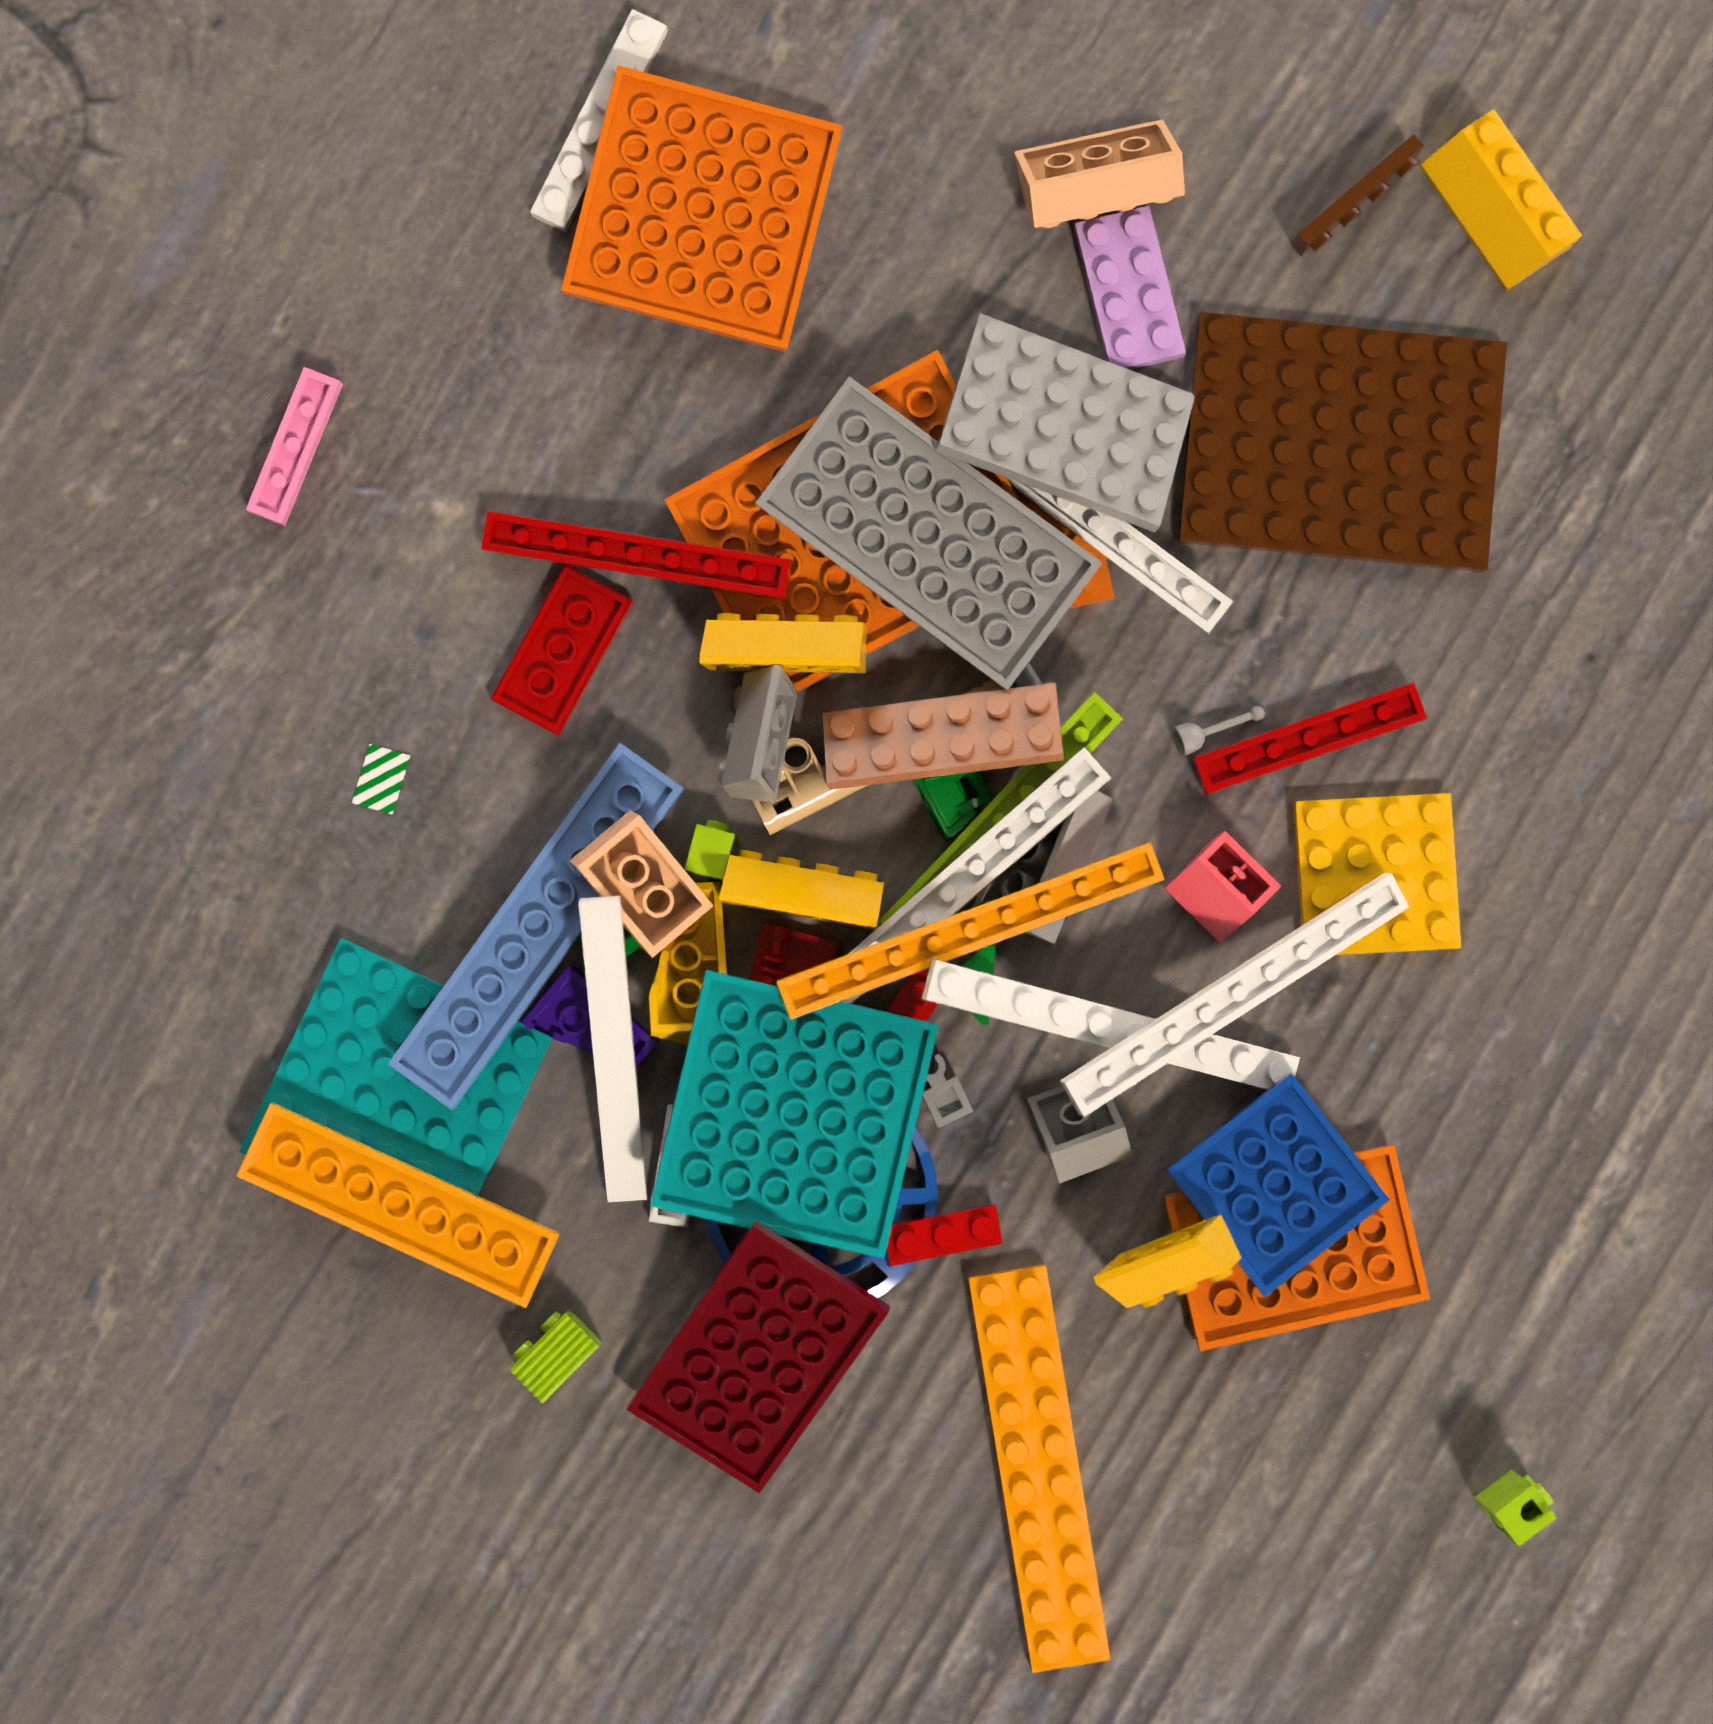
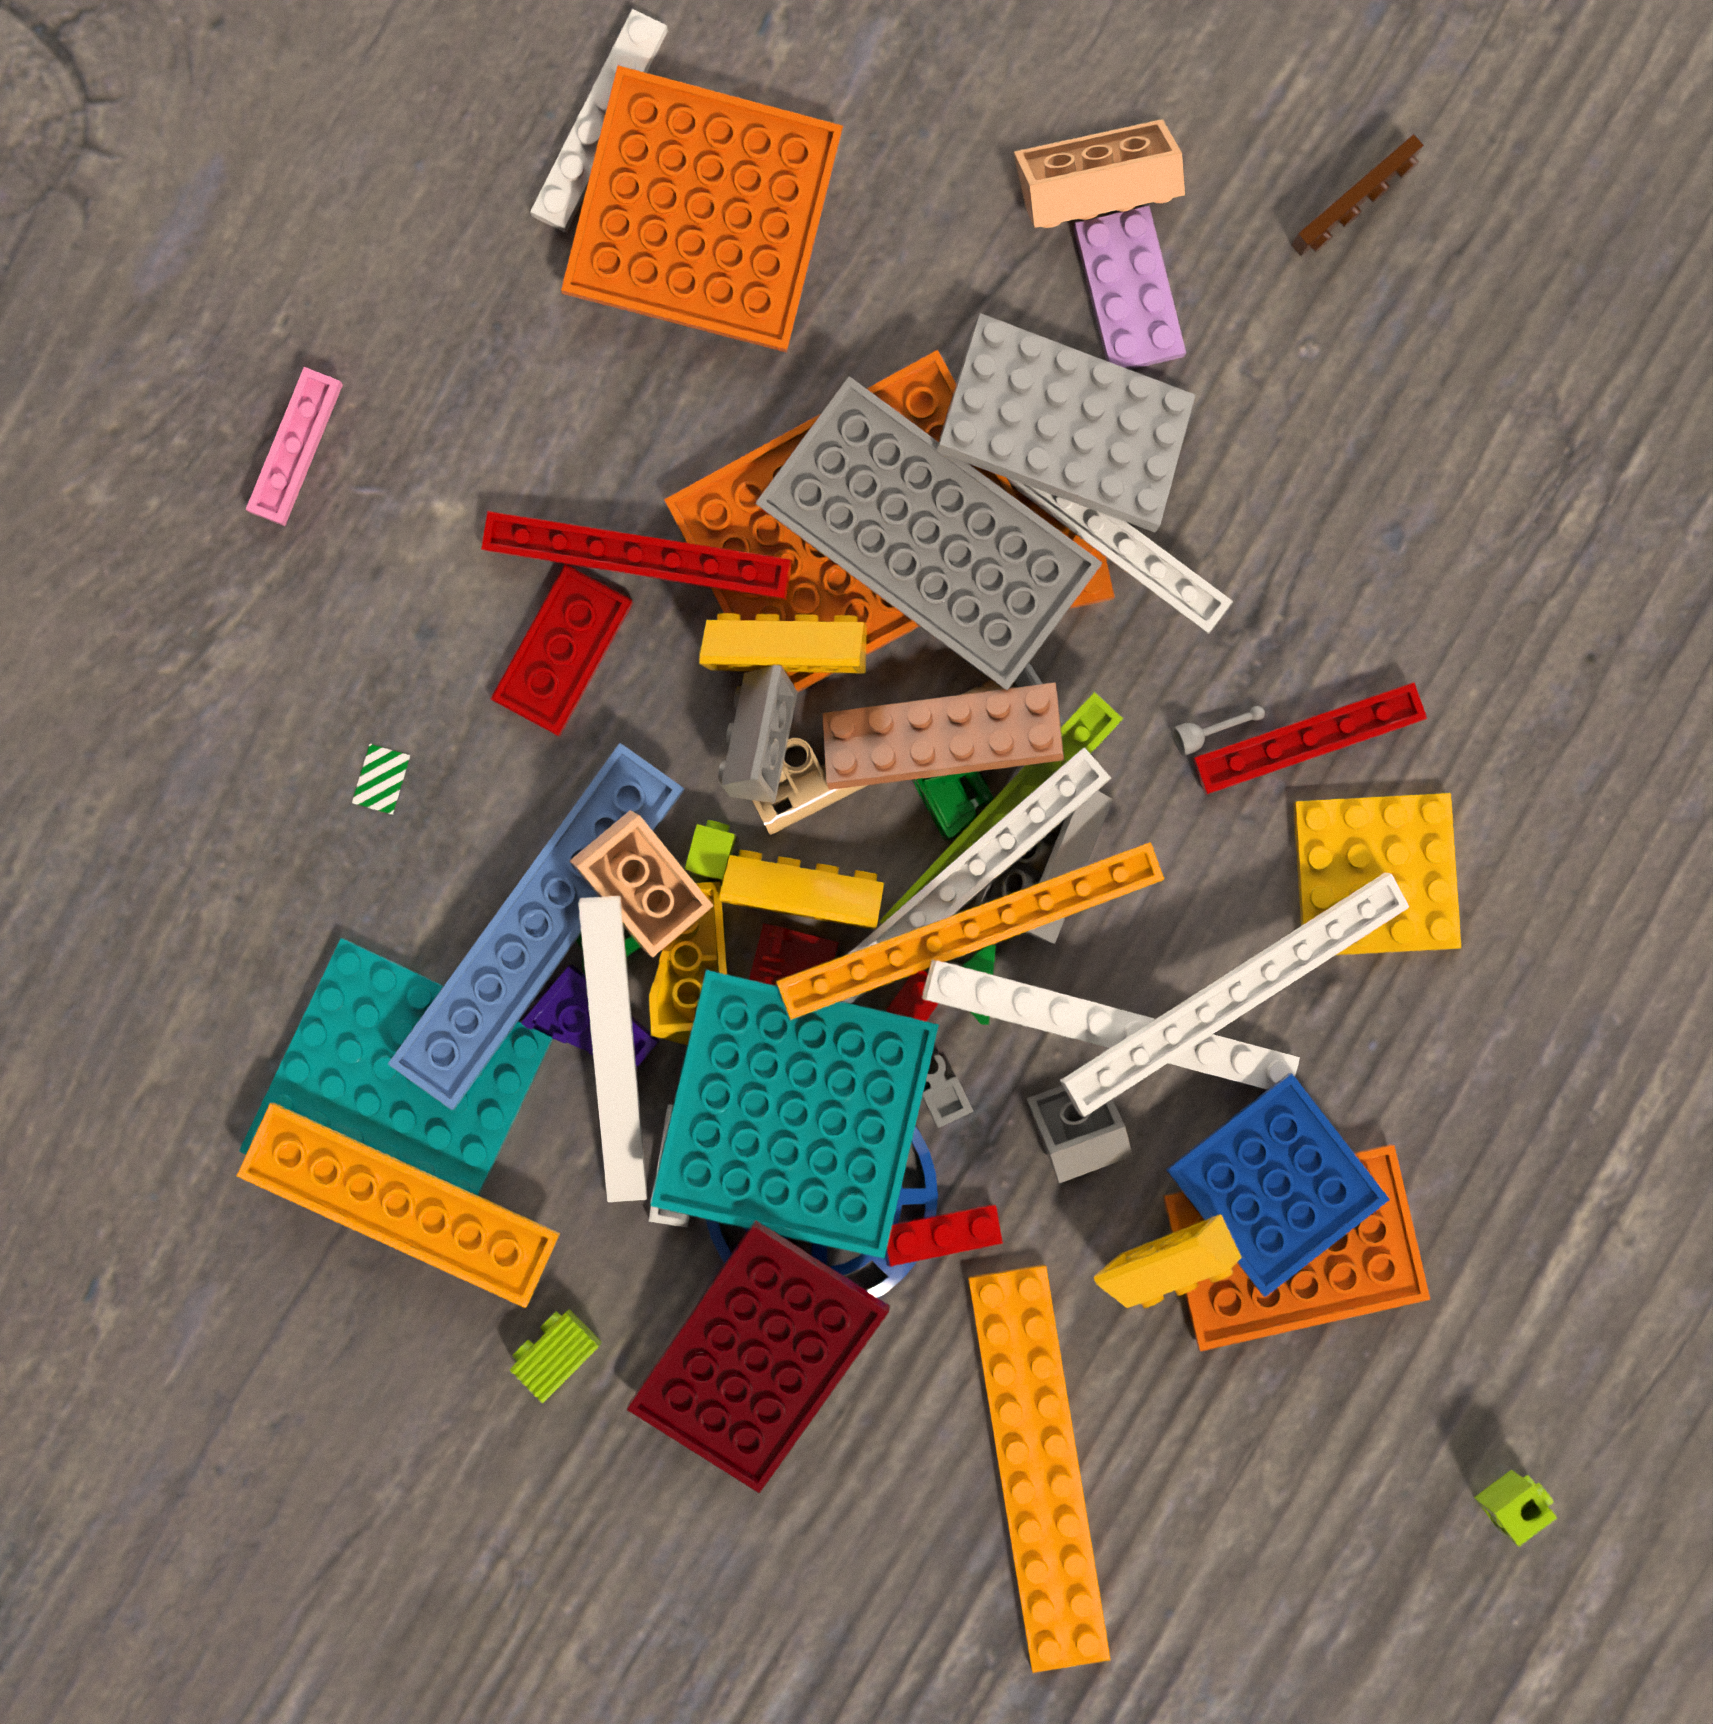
coral slope [1164,831,1281,943] -> none
reddish brown plate [1178,312,1507,573] -> none
yellow slope [1419,109,1582,291] -> none

